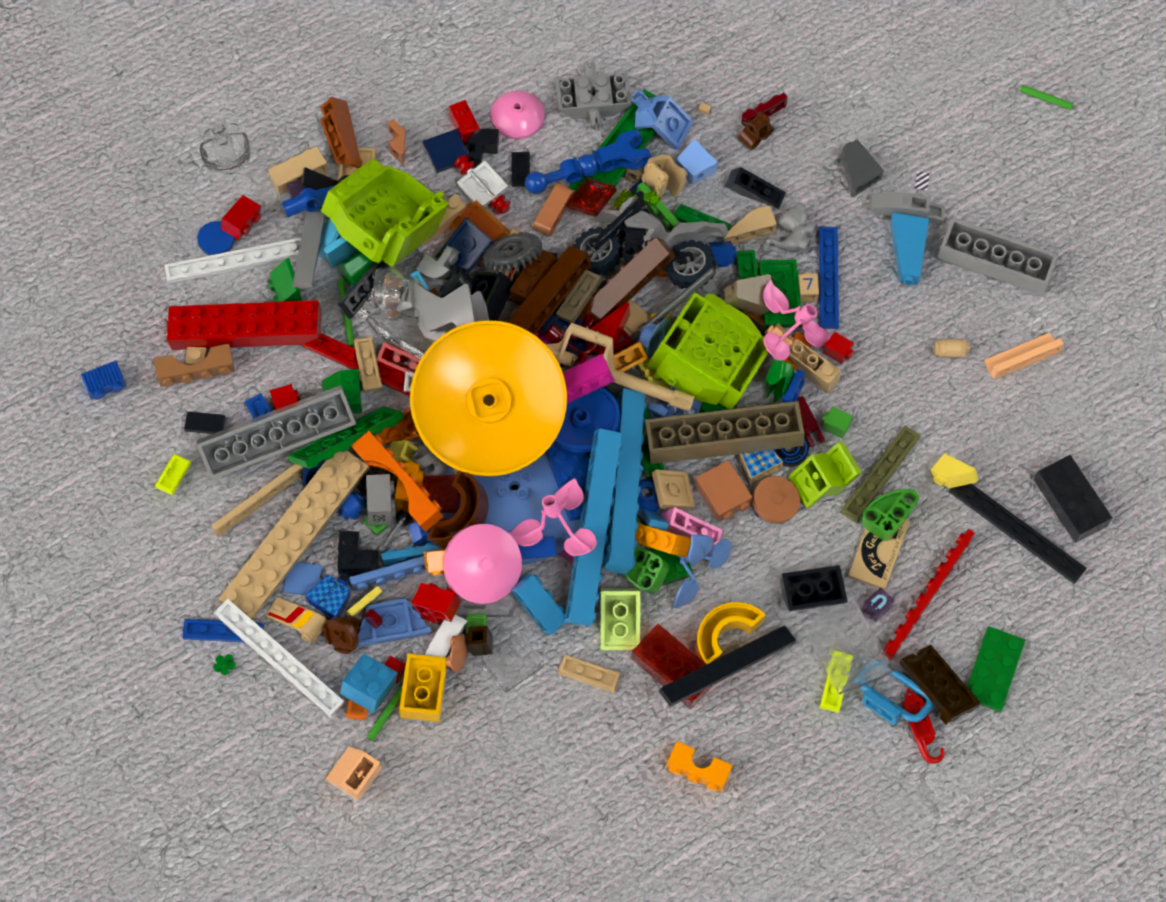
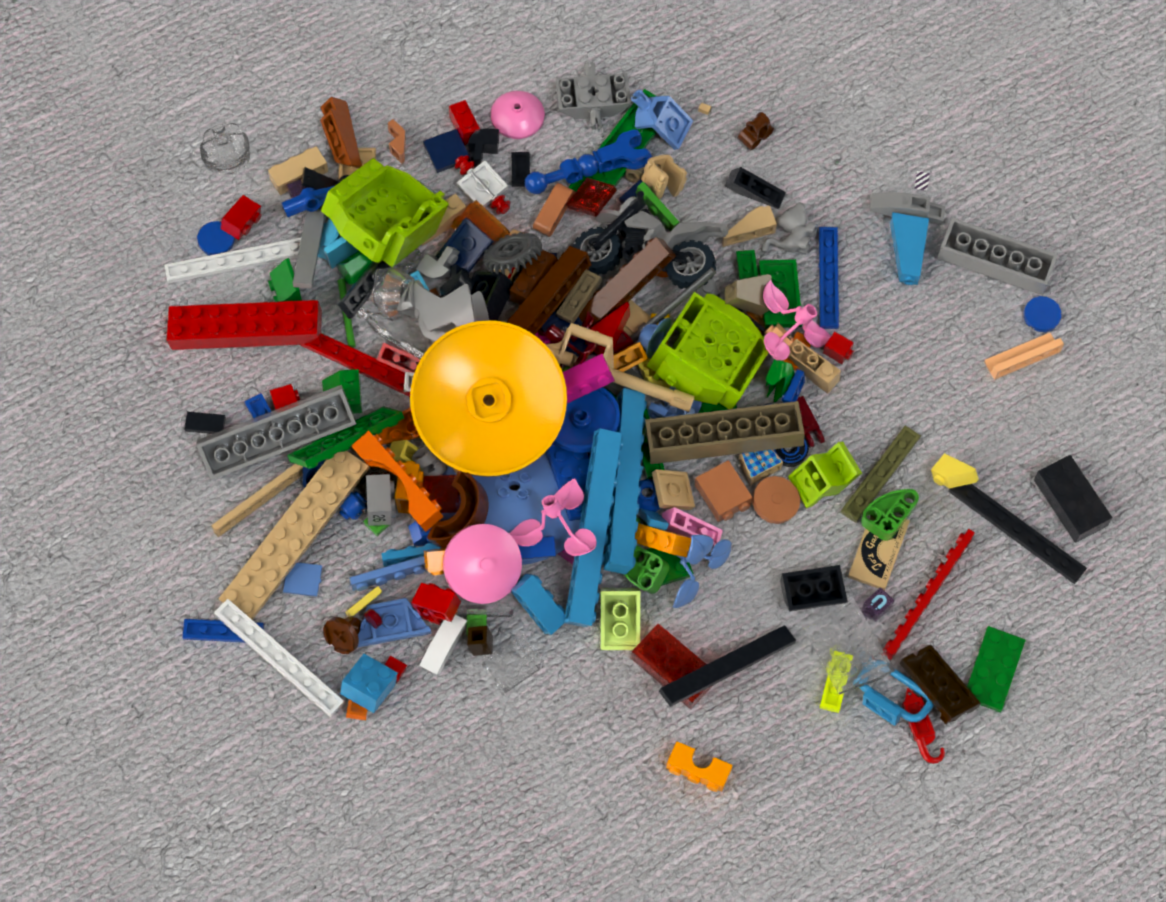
blue brick [81,361,127,400] -> none
medium nougat arch [154,344,235,387] -> none
neon yellow plate [155,454,192,496] -> none
tan plate [185,347,207,365] -> none
green plant [213,654,236,675] -> none
tan door [265,597,328,643] -> none
torso [305,572,351,618] -> none
light nougat slope [325,746,382,802] -> none
black brick [337,531,379,576] -> none
tan tile [354,336,383,393] -> none
bright green bar [367,687,402,741] -> none
hinge [379,510,413,553] -> none
yellow slope [399,653,447,722] -> none
nougat dish [446,634,468,673] -> none
tan tile [558,654,621,693] -> none
clear neon green brick [614,189,661,210] -> none
green plate [674,204,731,231] -> none
light blue torso [676,139,718,184] -> none
yellow brick [696,602,766,667] -> none
blue brick [709,241,737,267] -> none
dark red hinge [741,92,788,127] -> none
tan brick [798,272,819,303] -> none
bright green brick [821,407,853,439] -> none
dark grey slope [841,139,884,197] -> none
tan head [934,339,970,357] -> none
bright green bar [1020,85,1073,110] -> none
none -> blue tile [1024,296,1061,332]

